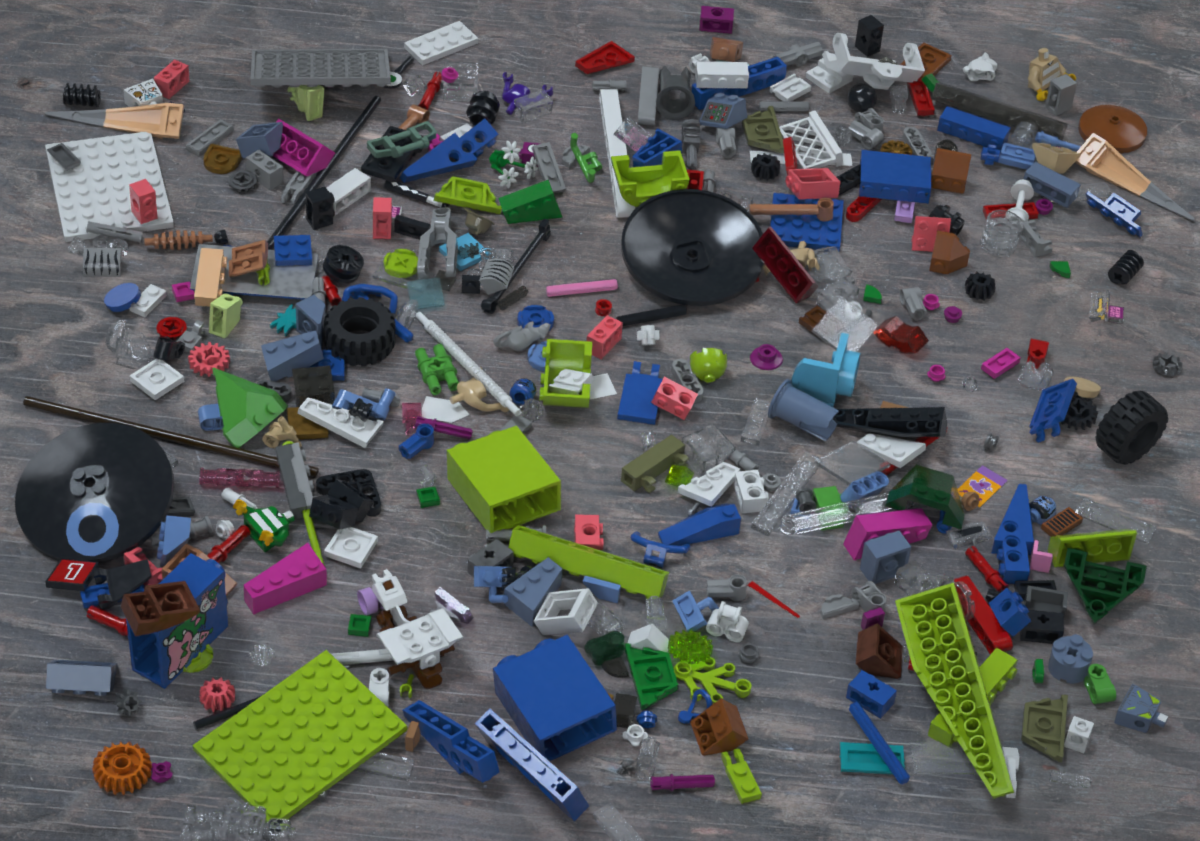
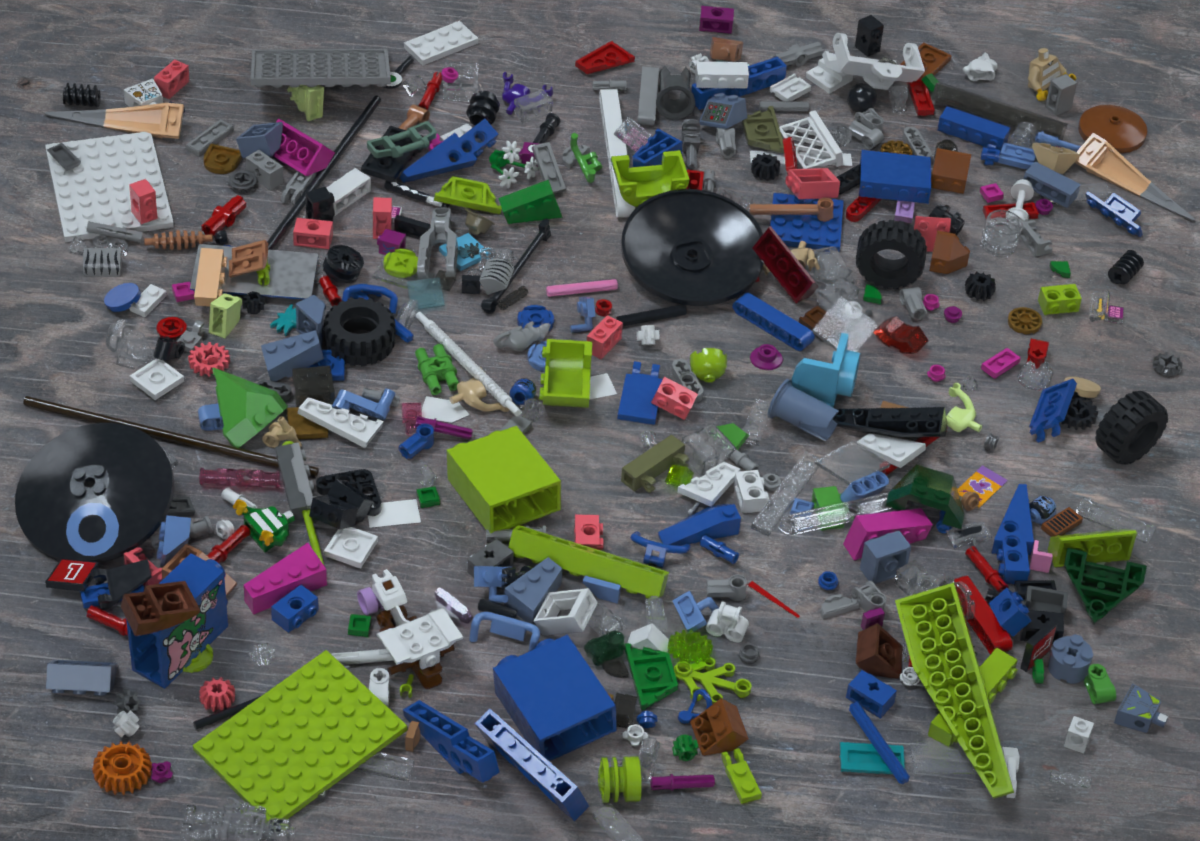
blue plate [274,235,312,266] -> none
light grey axle [312,277,326,303] -> none
black wheel [351,398,373,422] -> none
white plate [548,369,594,395] -> none
dark grey bush [796,488,817,514] -> none
olive wing [1021,695,1068,762] -> none
none -> white gear [113,710,139,738]
none -> red piece [201,195,246,236]
none -> black gear [242,291,265,314]
none -> blue brick [271,585,319,633]
none -> coral brick [293,218,333,249]
none -> white sticker [367,499,421,528]
none -> magenta brick [377,229,406,255]
none -> medium blue piece [469,612,541,652]
none -> black axle [478,599,517,619]
none -> black pin [533,113,561,144]
none -> medium blue plate [570,297,596,333]
none -> lime wheel [598,756,642,803]
none -> green gear [672,734,699,761]
none -> blue pin [700,535,739,564]
none -> bright green tile [710,423,749,450]
none -> blue beam [732,293,815,351]
none -> blue plate [818,571,838,590]
none -> black tyre [856,220,927,289]
none -> white plate [900,667,920,686]
none -> yellowish green piece [946,383,982,432]
none -> dark pink plate [980,183,1004,203]
none -> pearl gold wheel [1008,307,1042,335]
none -> tile [1021,620,1057,672]
none -> lime brick [1038,284,1082,315]

